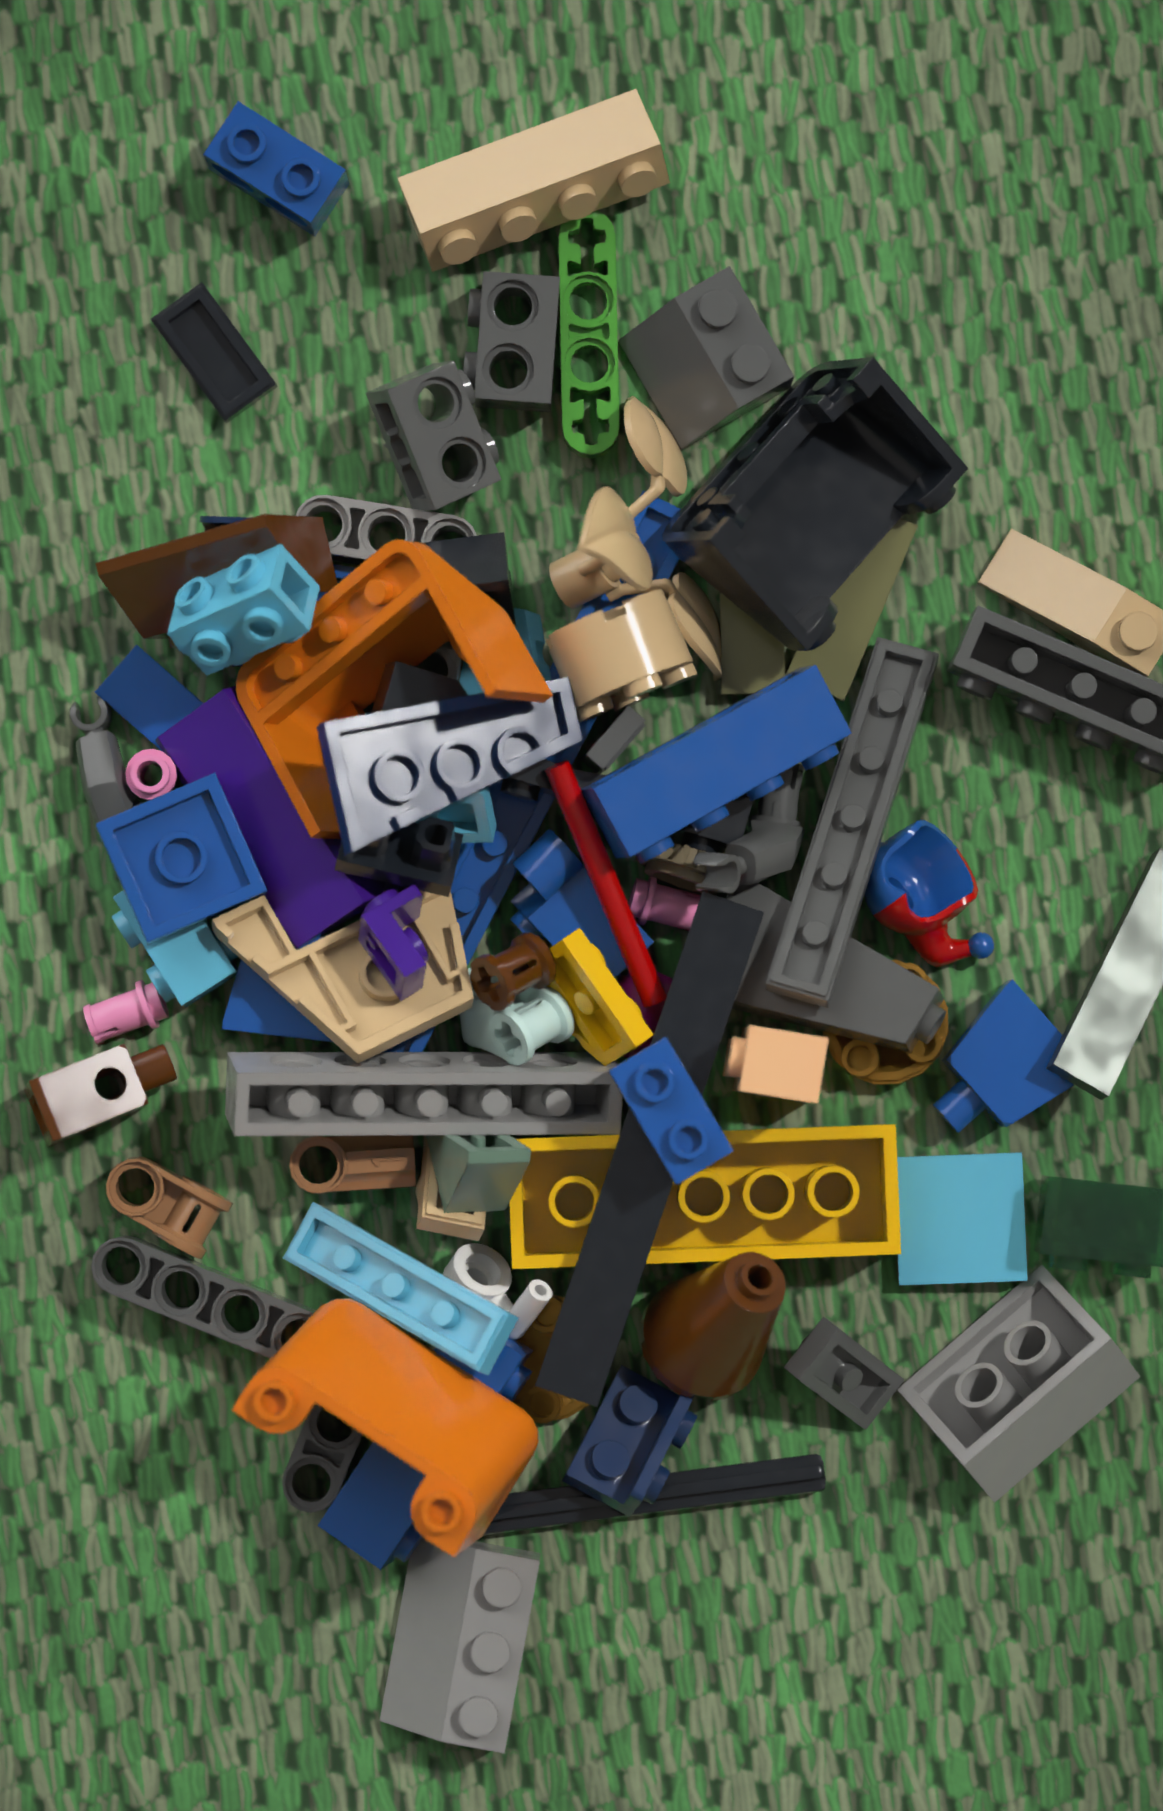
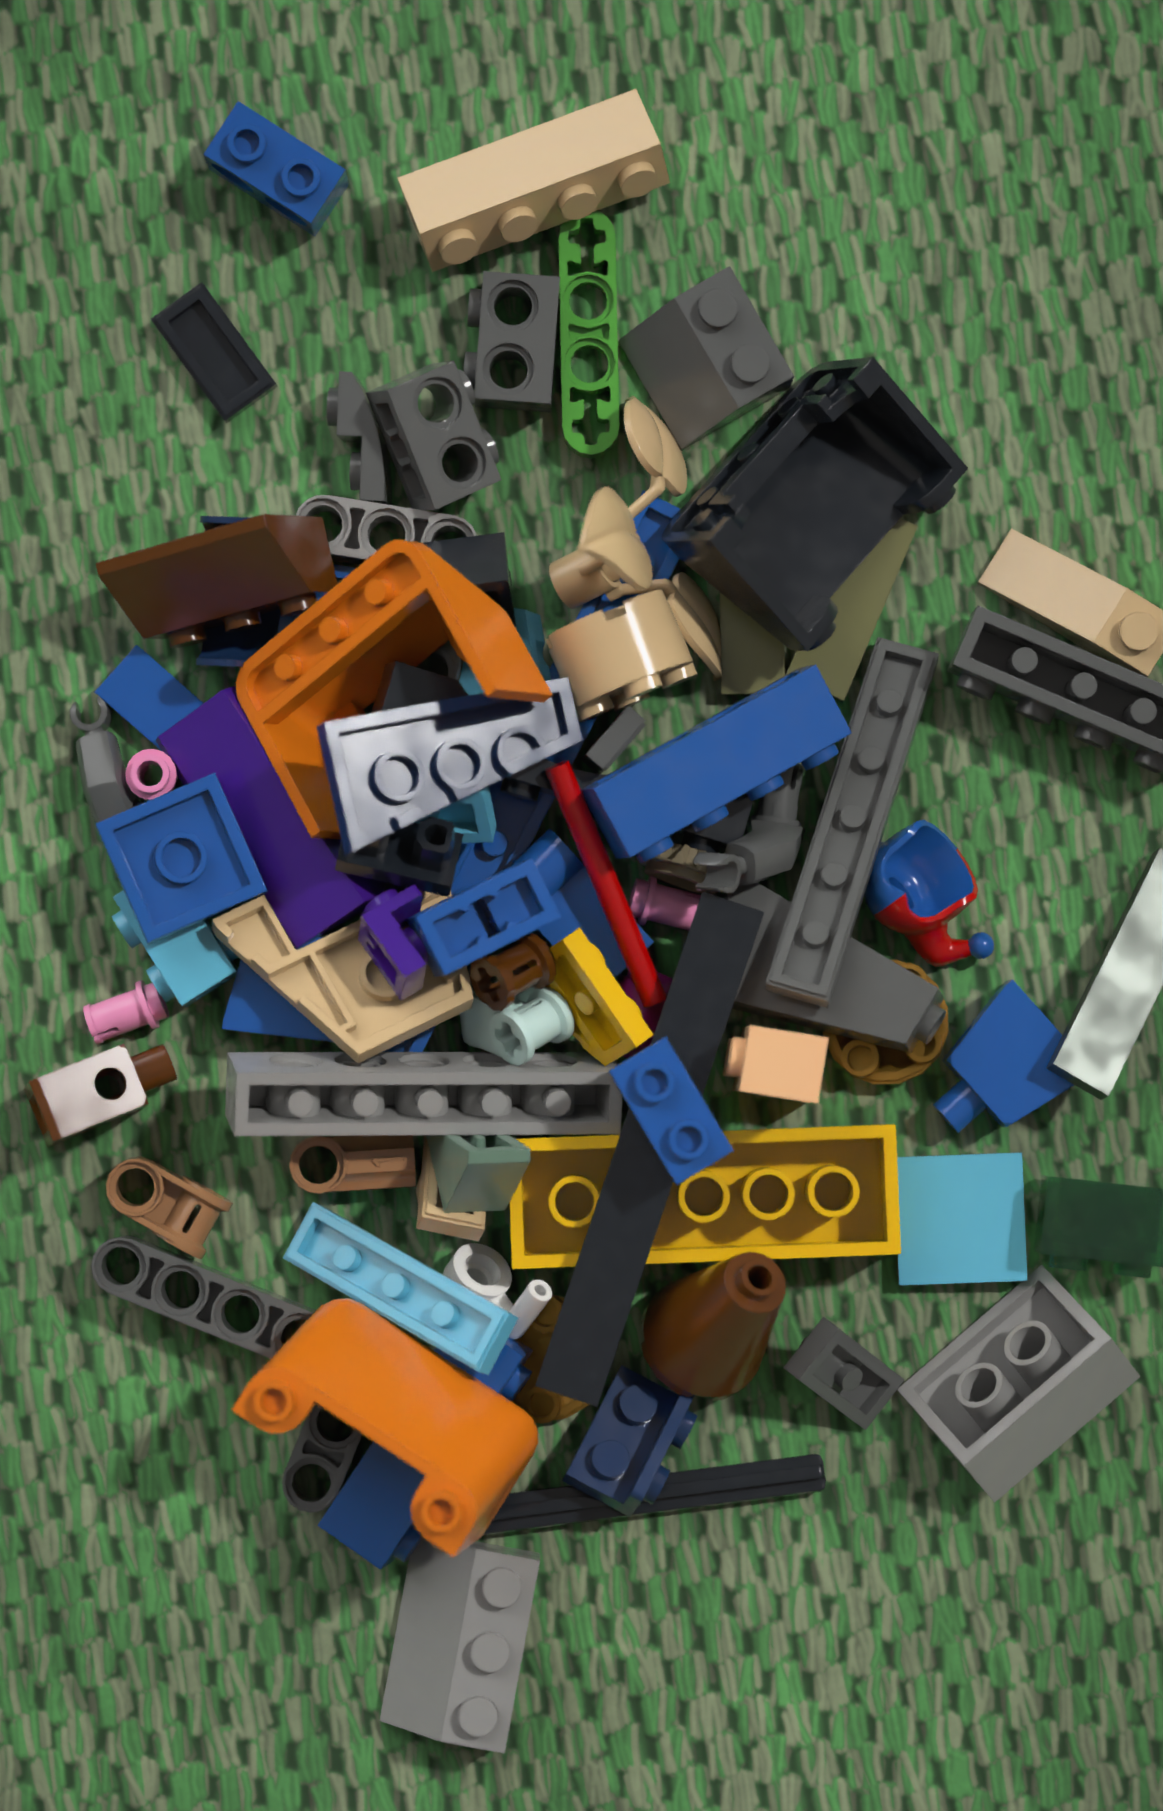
medium azure brick [167,544,320,676] -> none
none -> dark grey slope [327,371,392,505]
none -> blue brick [406,858,561,977]

